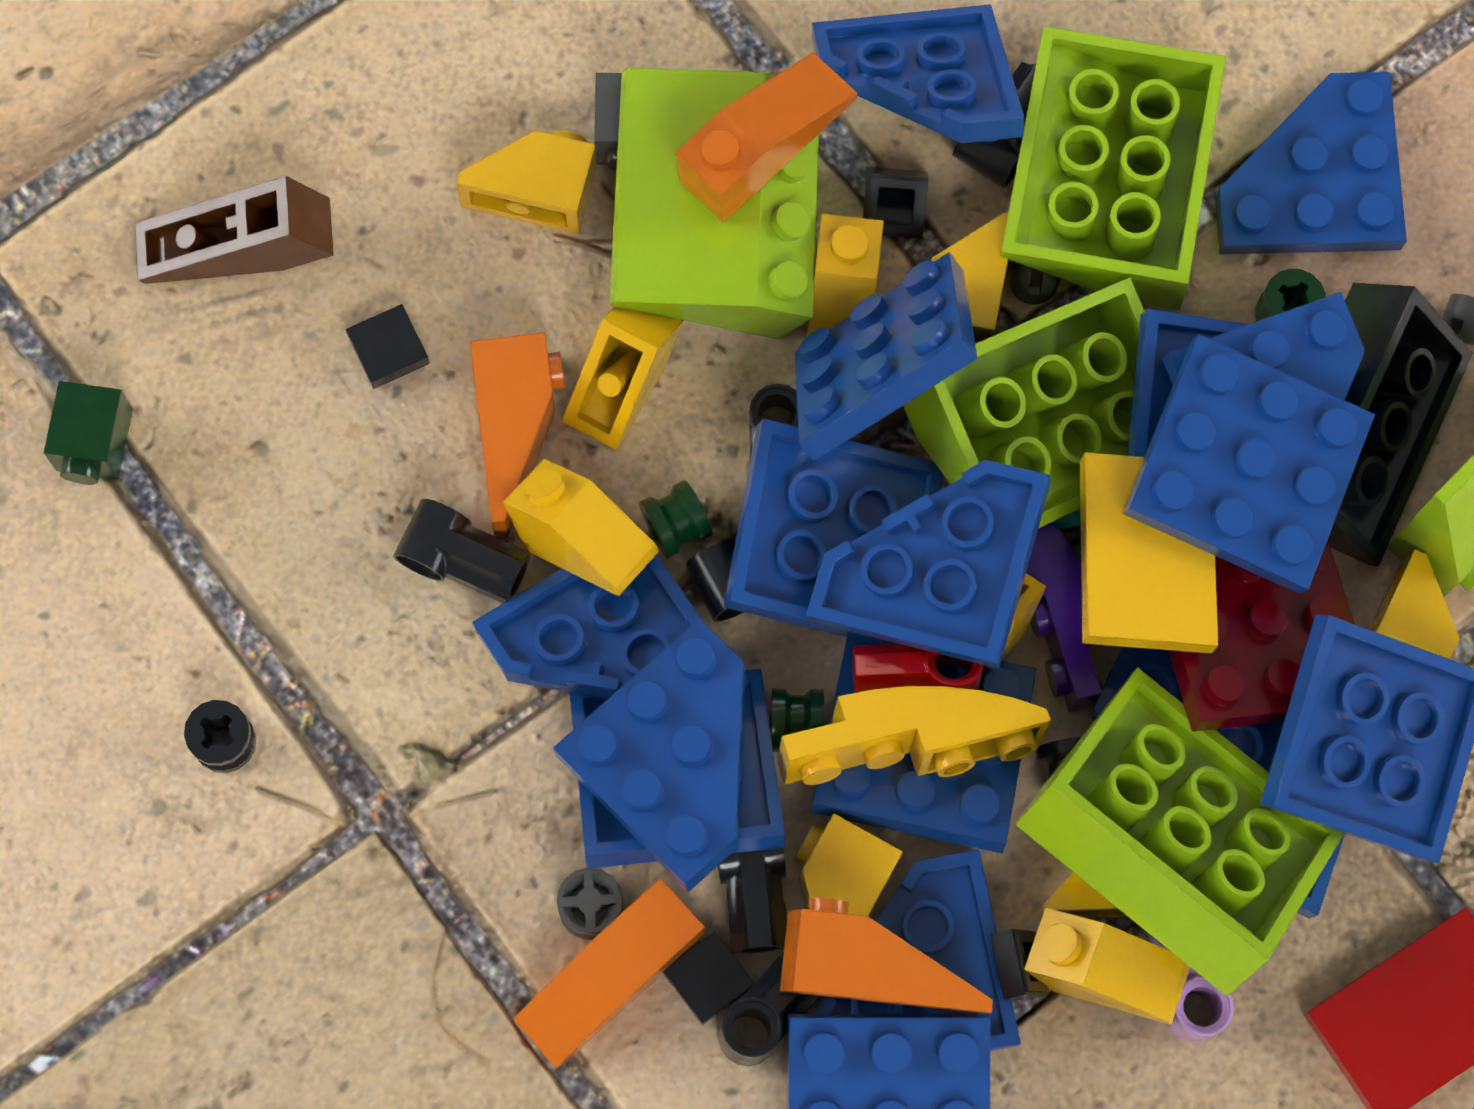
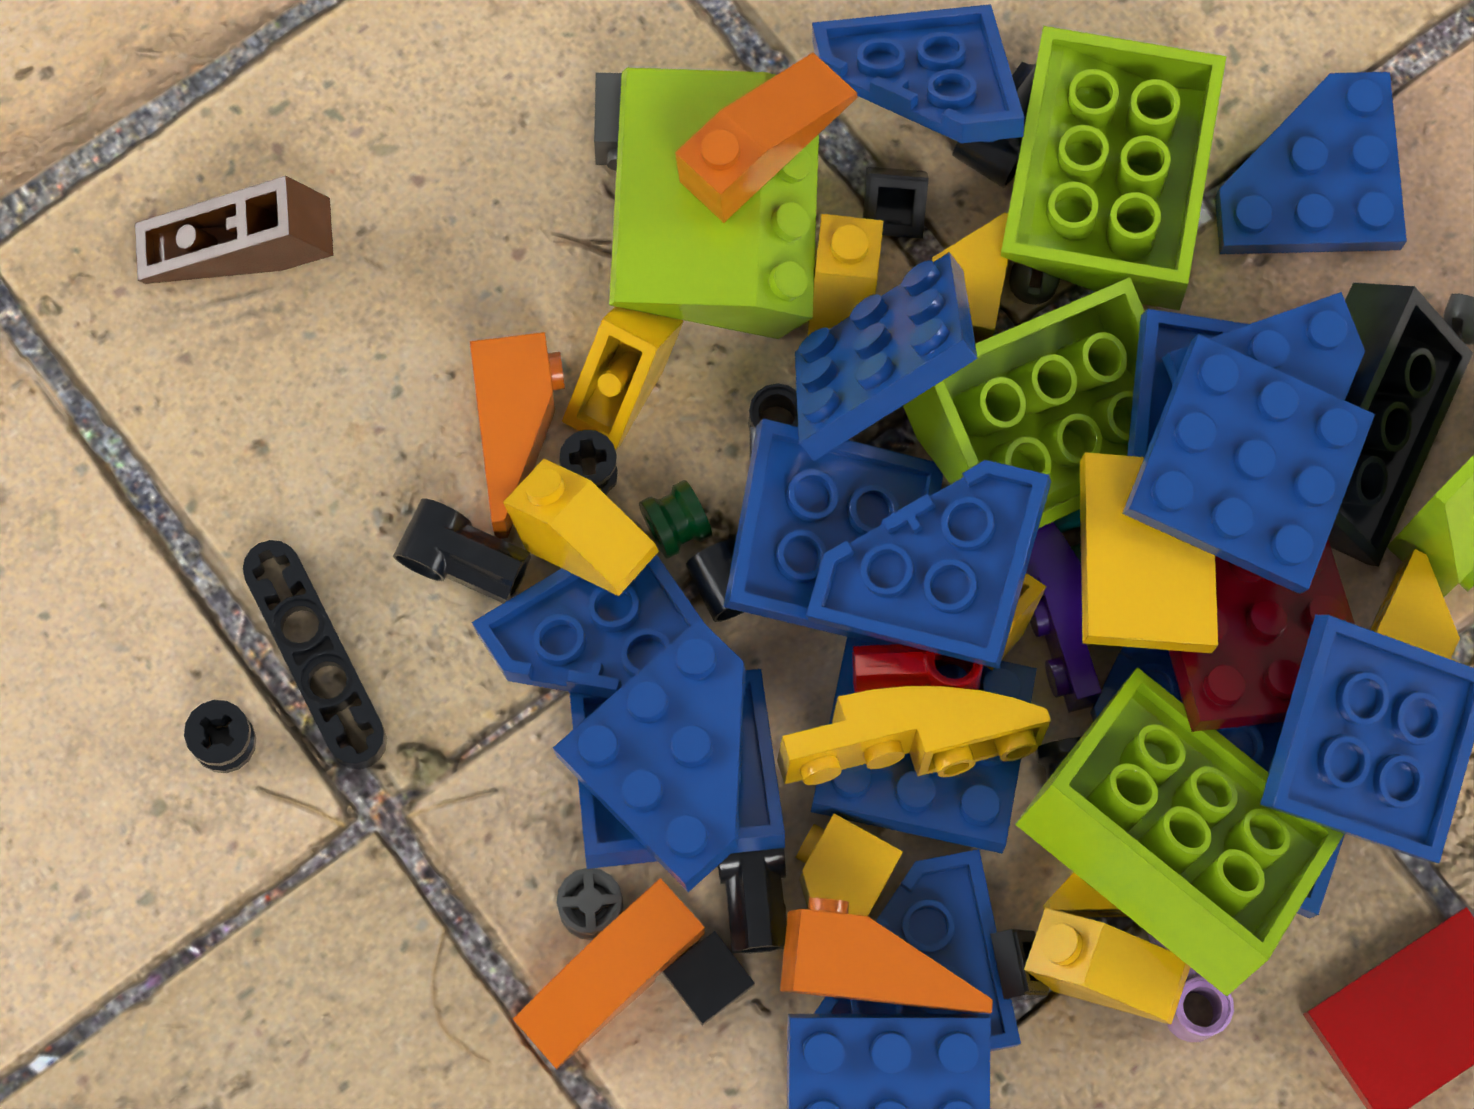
dark green brick [43,381,133,485] -> none
black tile [345,304,430,389] -> none
yellow slope [456,130,597,234] -> none
black piece [718,951,821,1066] -> none
dark green wheel [770,688,824,753] -> none
dark green wheel [1255,268,1326,321] -> none
none -> black beam [243,540,387,770]
none -> black bush [559,430,618,496]

